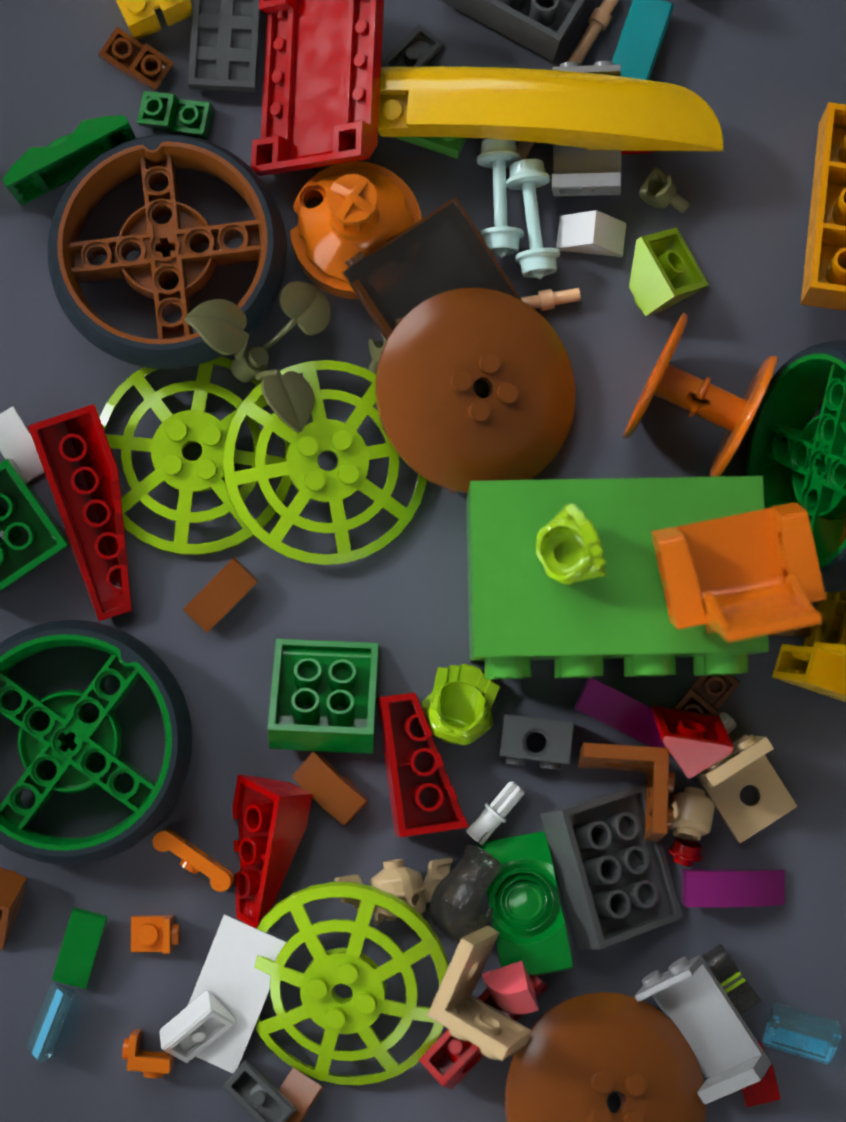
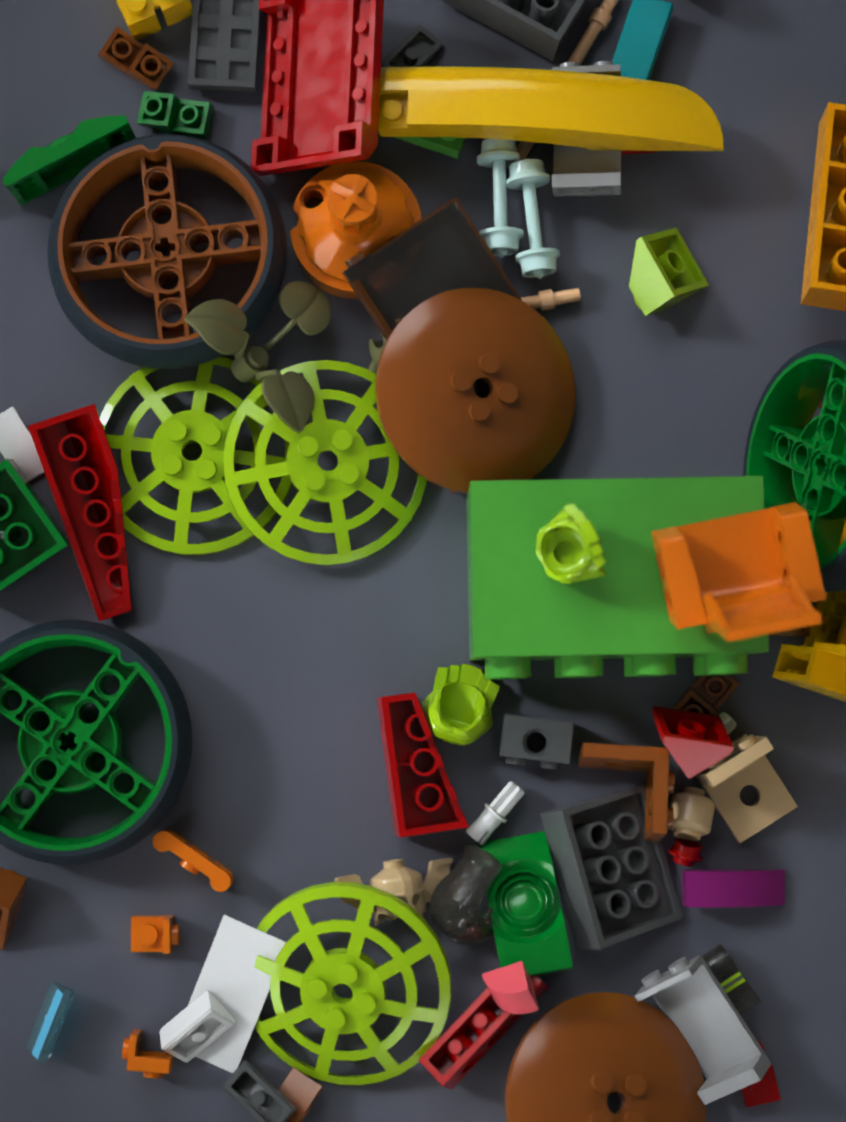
green slope [52,907,107,989] -> none
dark orange slope [182,557,259,633] -> none
red wedge [232,774,313,928] -> none
green slope [267,638,378,754] -> none
dark orange slope [292,751,369,826] -> none
tan bracket [427,925,533,1061] -> none
white slope [556,210,626,257] -> none
magenta slope [574,678,666,748] -> none
orange piece [622,312,777,477] -> none
olive piece [639,167,690,214] -> none
clear light blue slope [762,1003,841,1065] -> none

